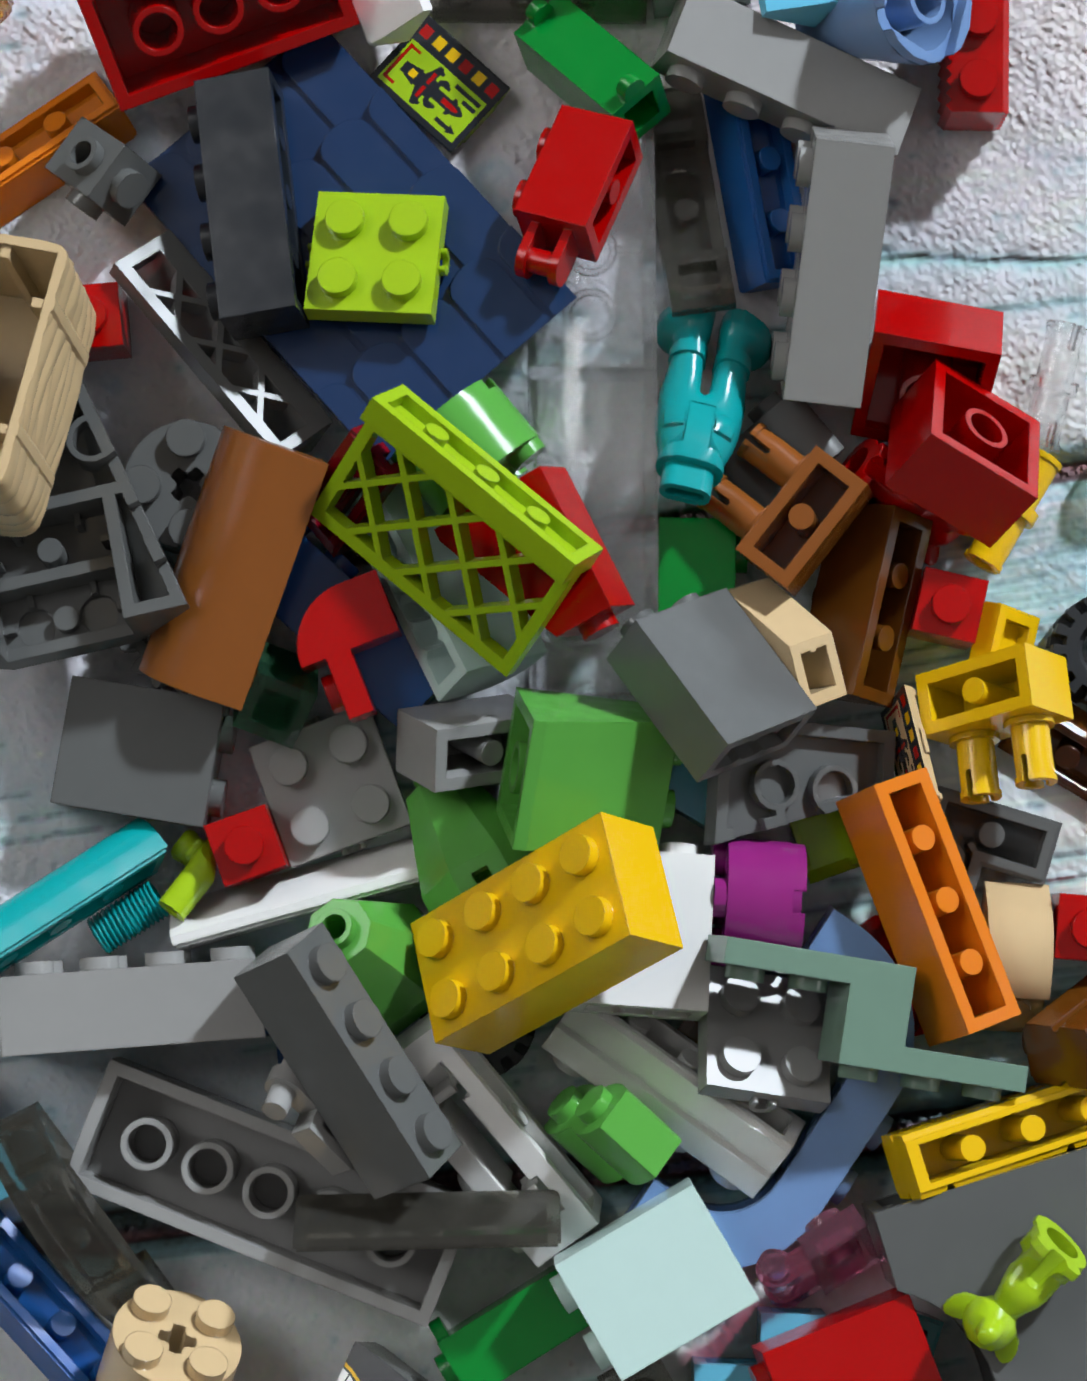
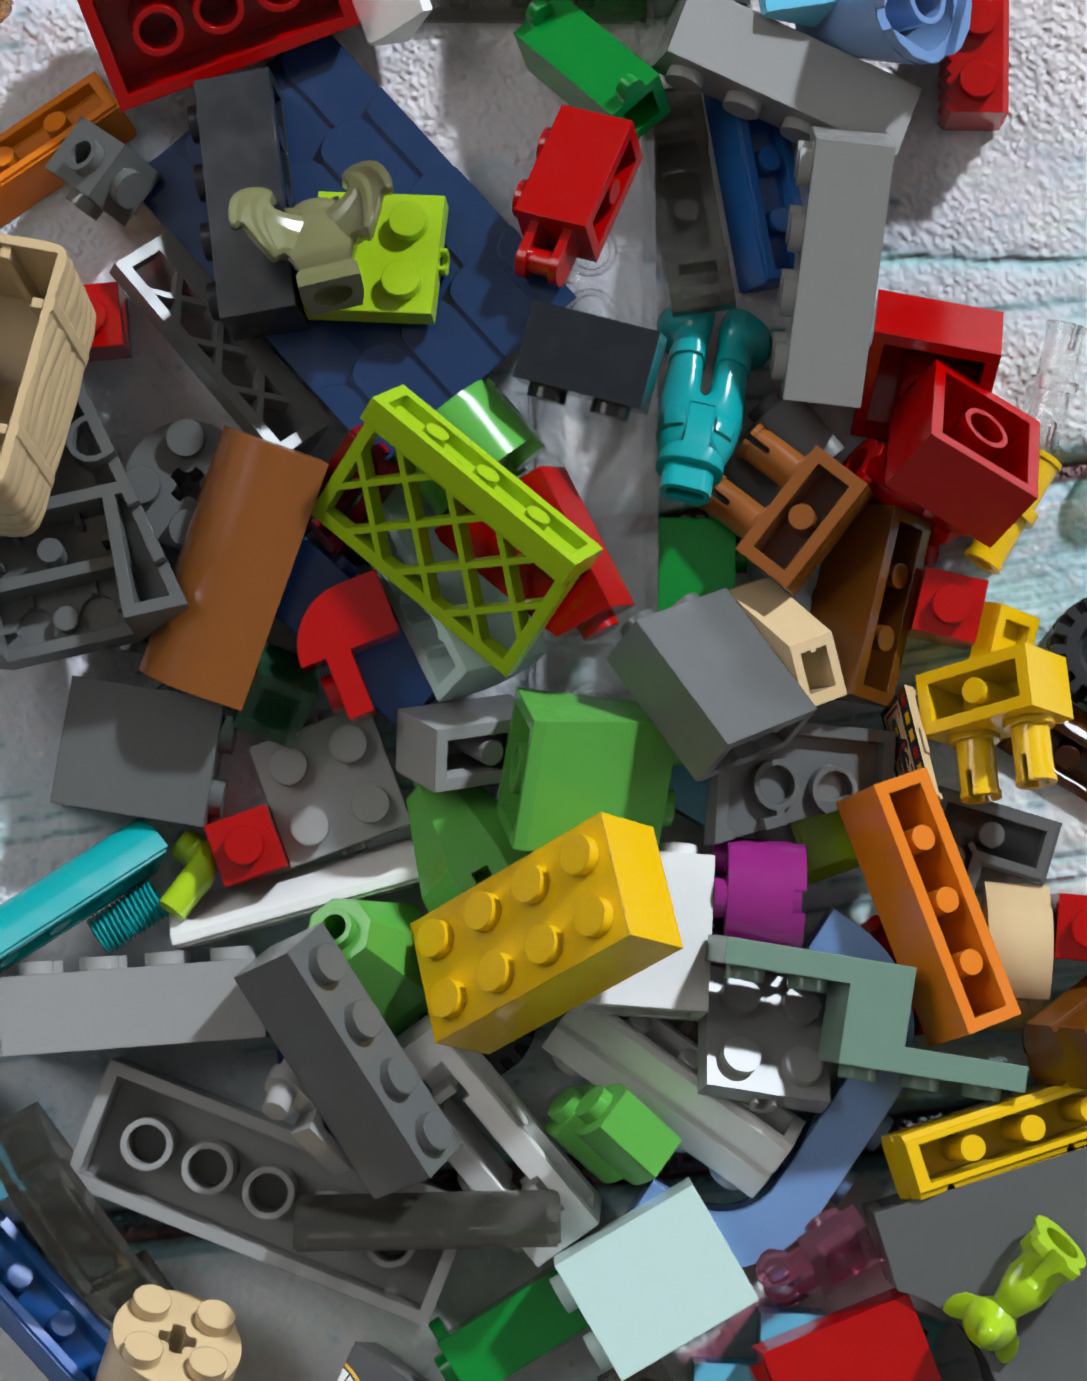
piece [370,15,510,153] -> none
none -> olive animal [228,160,394,316]
none -> black brick [513,299,667,422]

